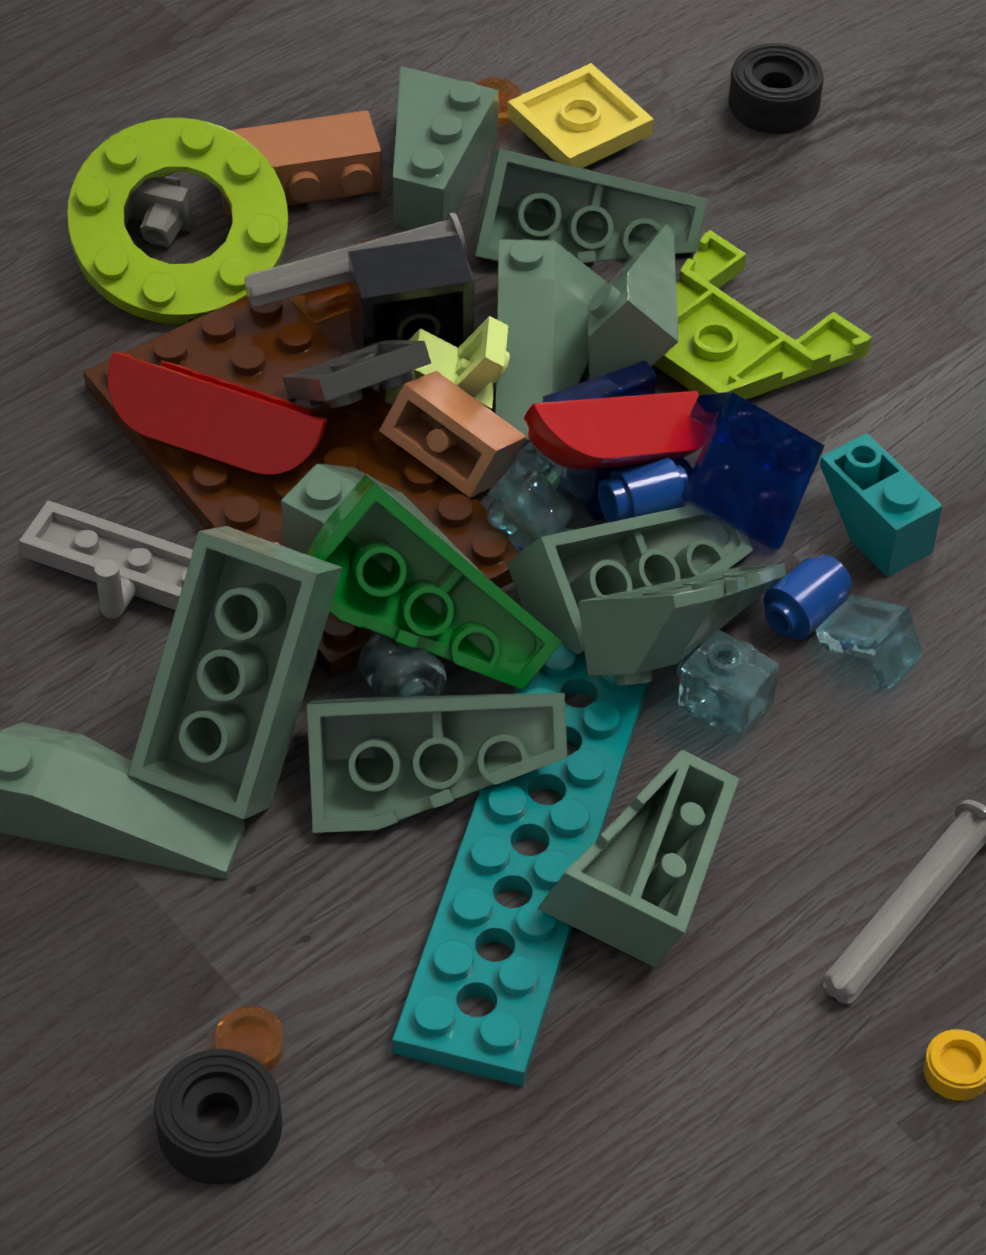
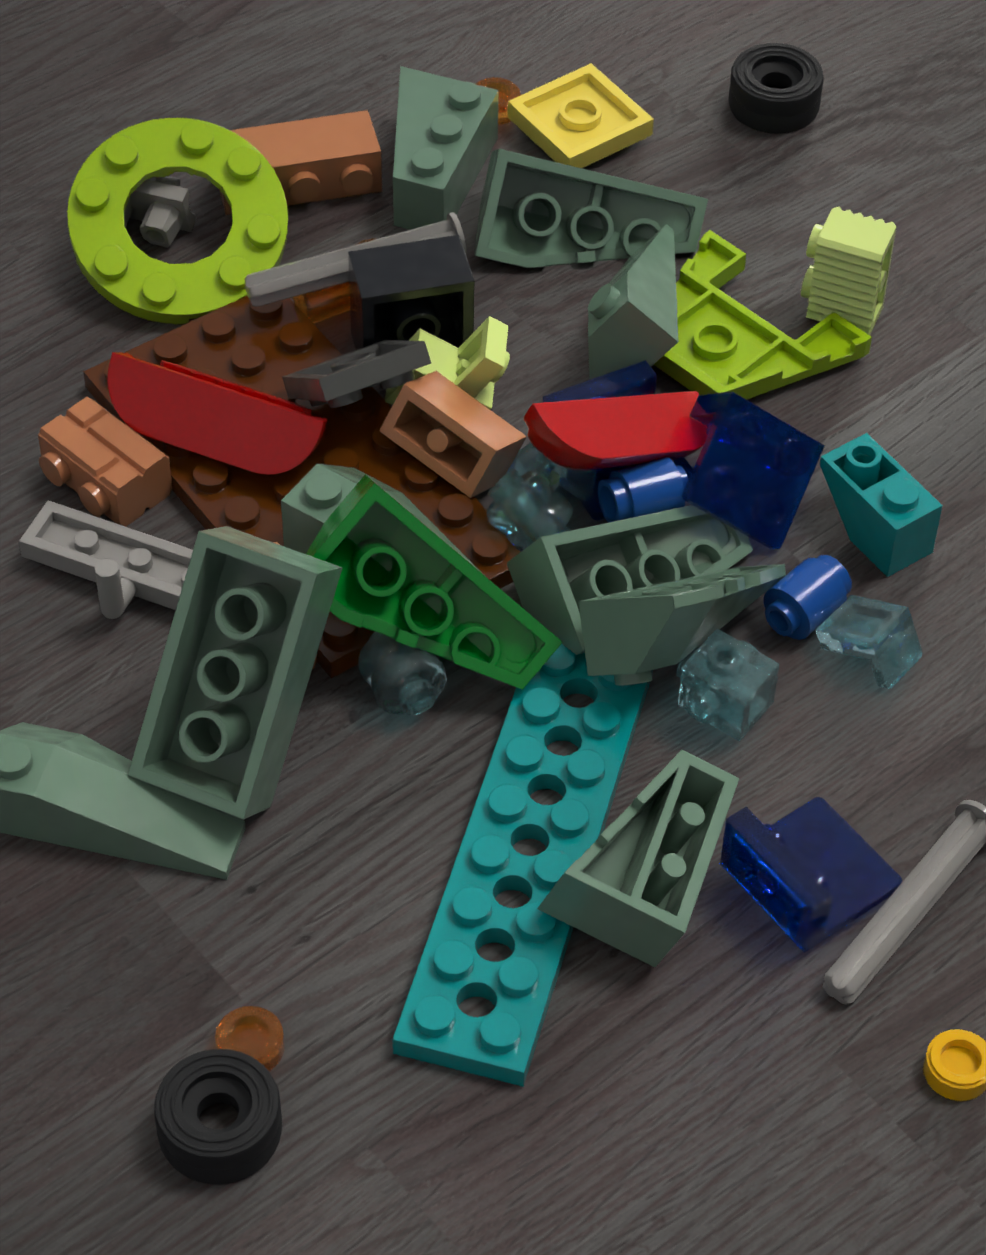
sand green wedge [307,693,567,833] -> none
sand green wedge [495,239,607,448] -> none
none -> nougat brick [38,397,173,527]
none -> clear blue bracket [720,797,902,953]
none -> yellowish green brick [801,207,897,335]

